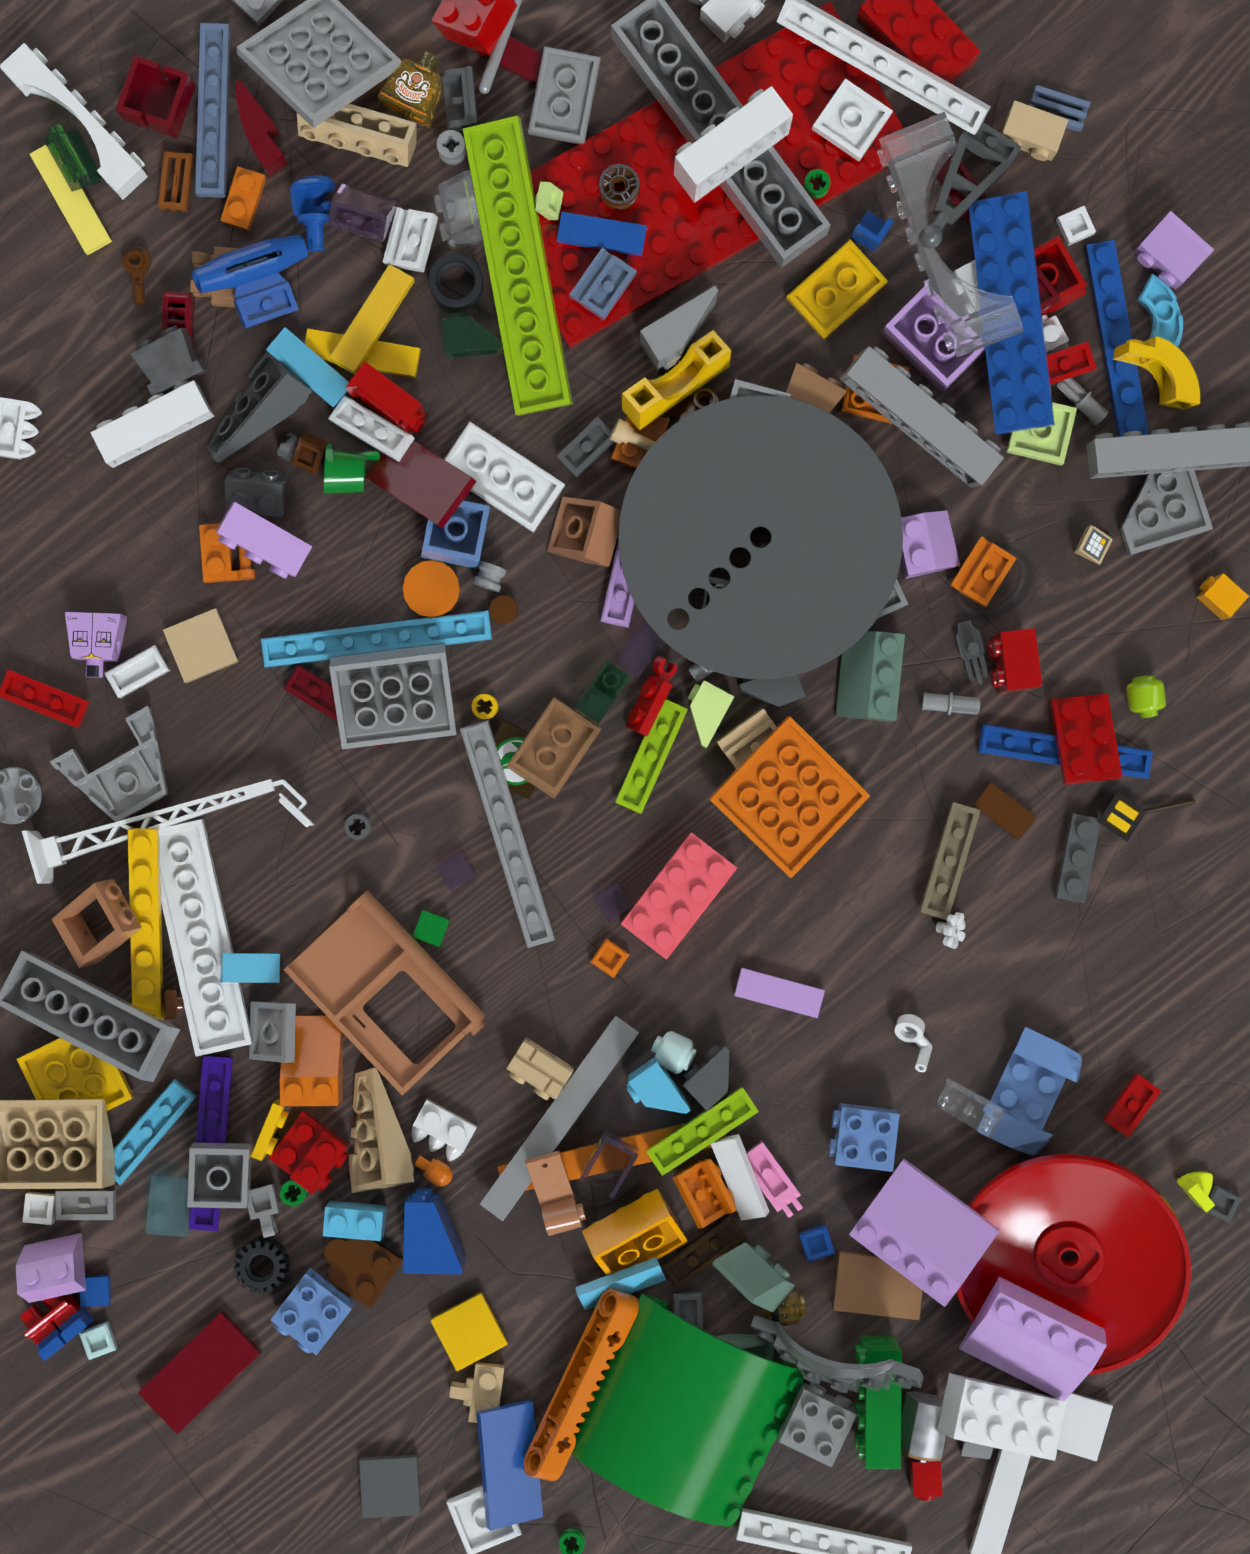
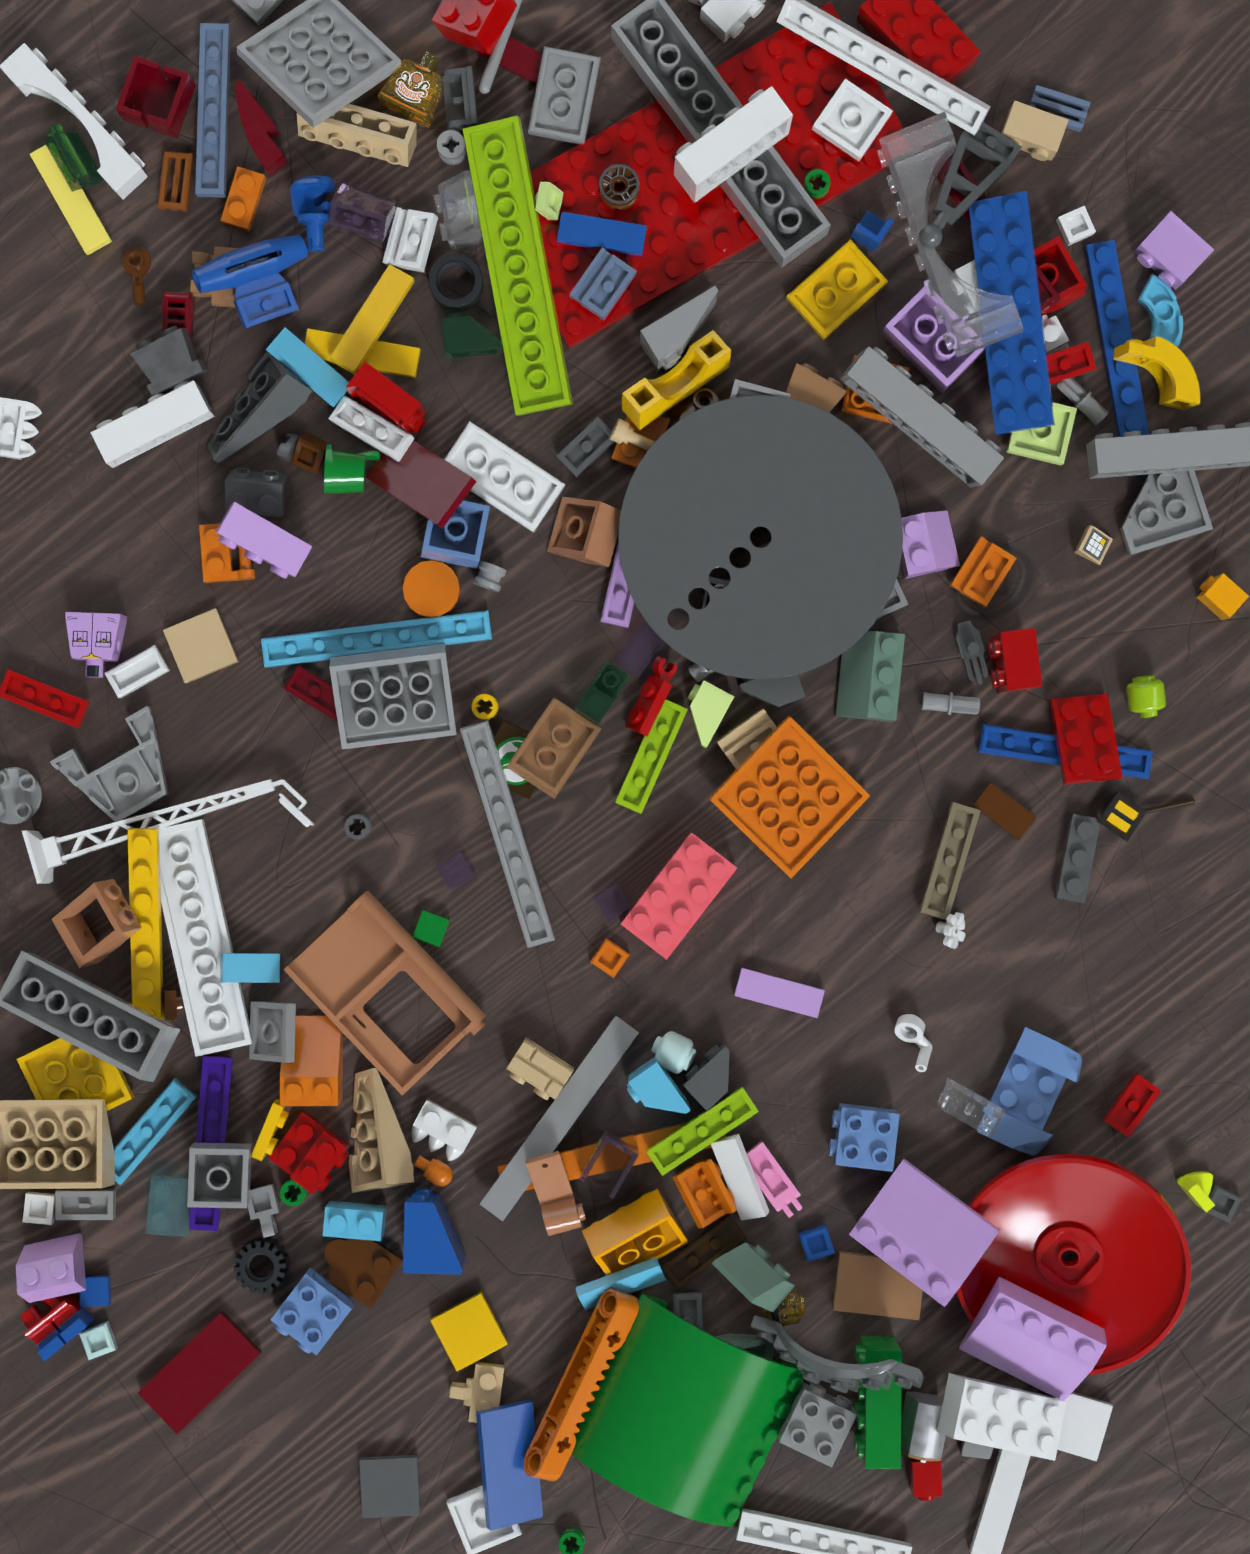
reddish brown tile [489,595,518,625] -> none

